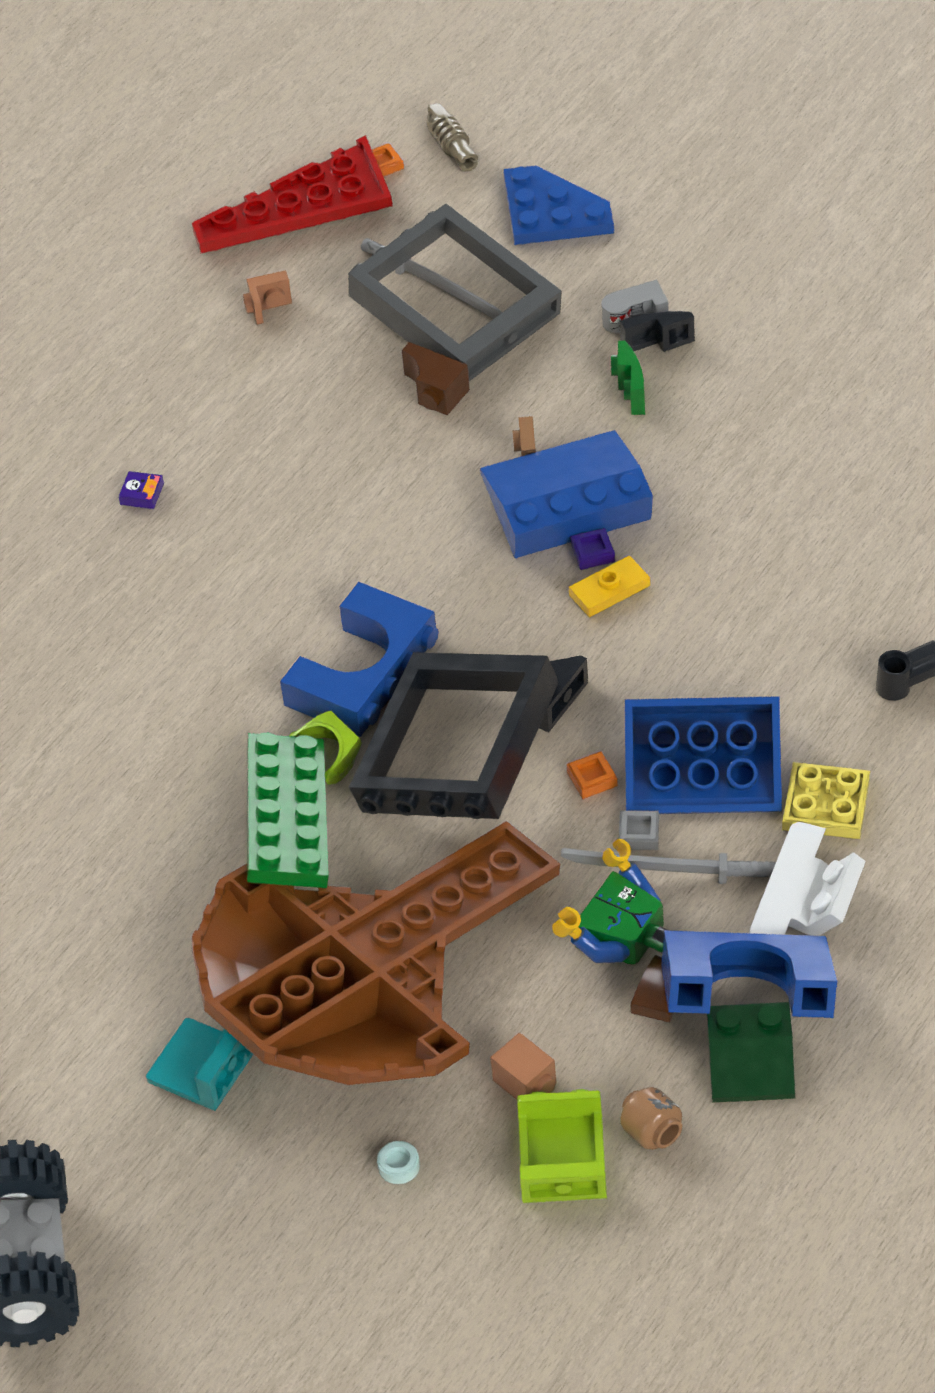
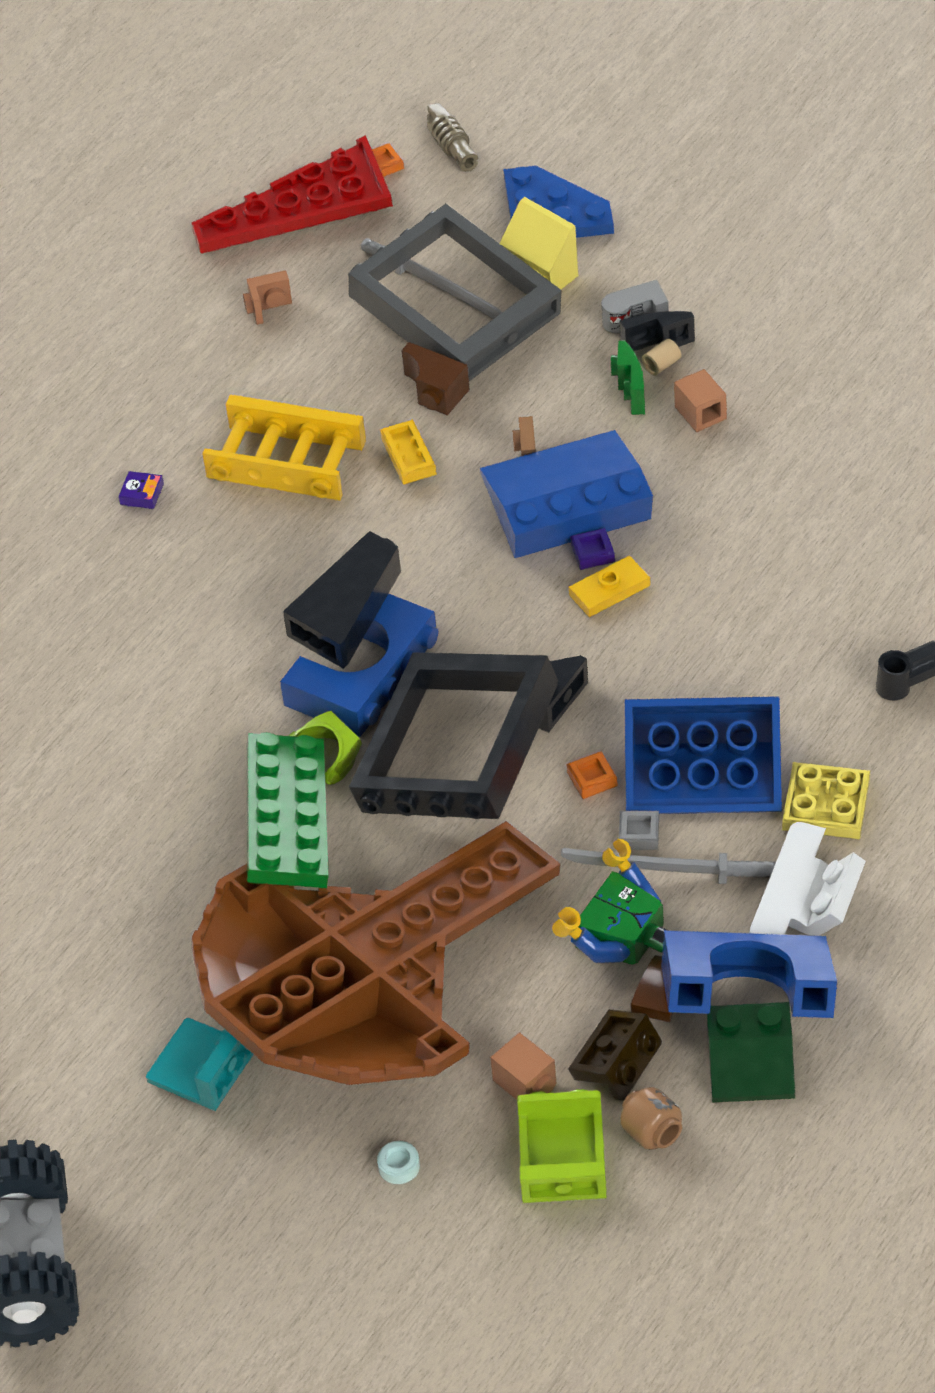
none -> yellow fence [202,394,366,501]
none -> black slope [283,531,401,669]
none -> yellow plate [380,420,437,485]
none -> light yellow slope [499,197,578,290]
none -> dark brown bracket [568,1009,662,1101]
none -> tan hinge [642,339,681,375]
none -> nougat brick [674,369,727,432]

